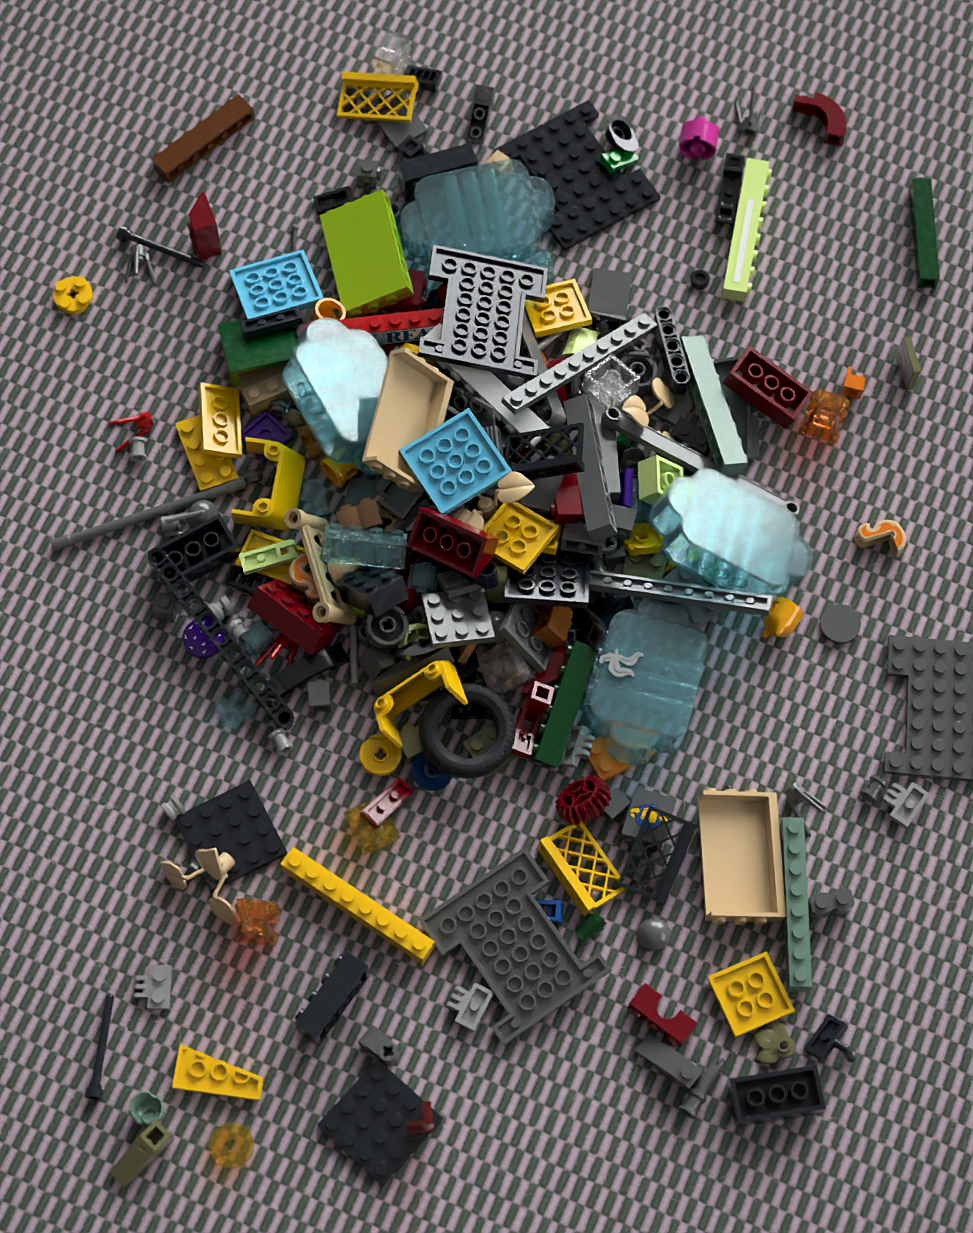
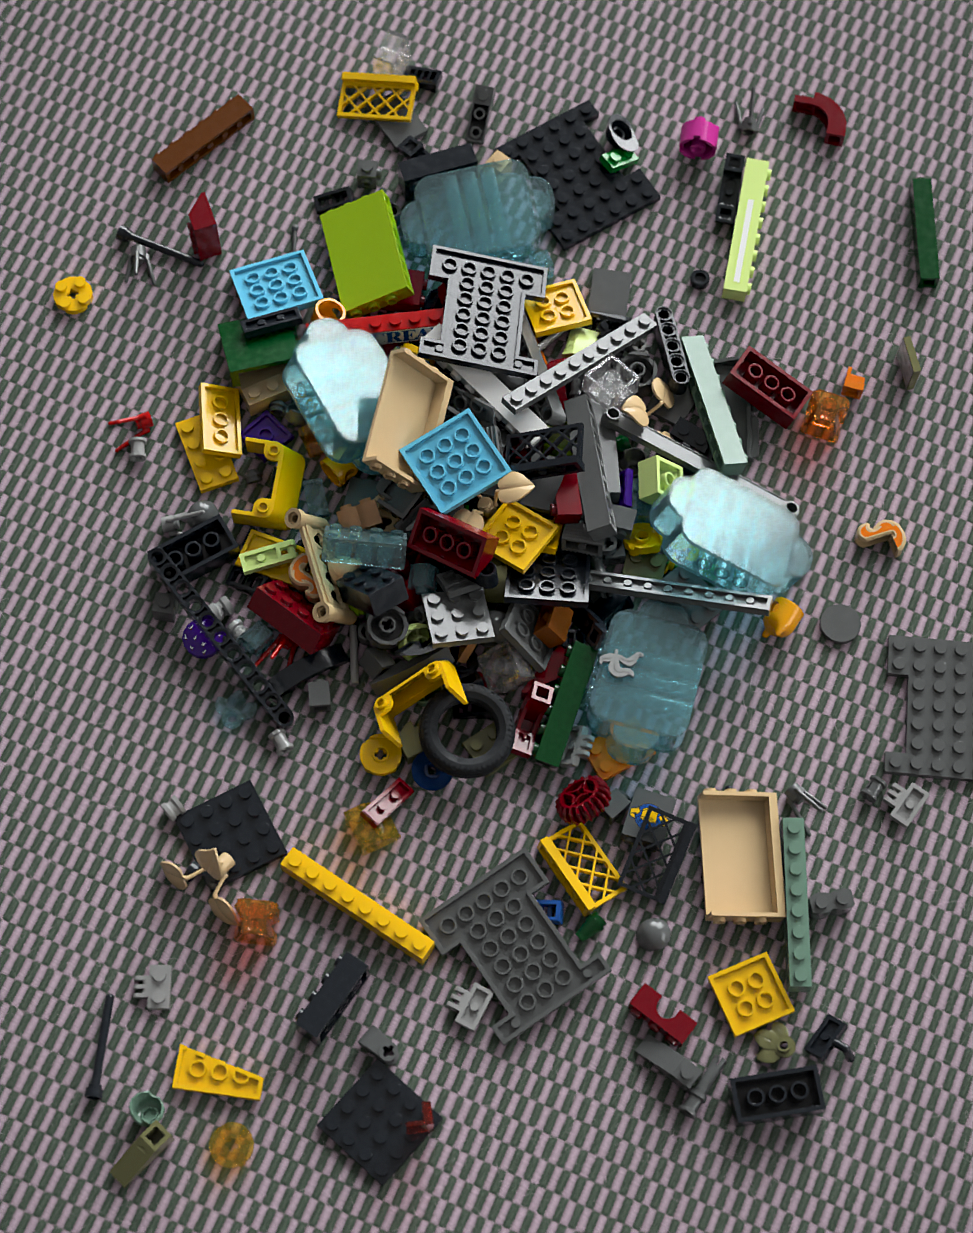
dark grey piece [50,477,247,551] -> none

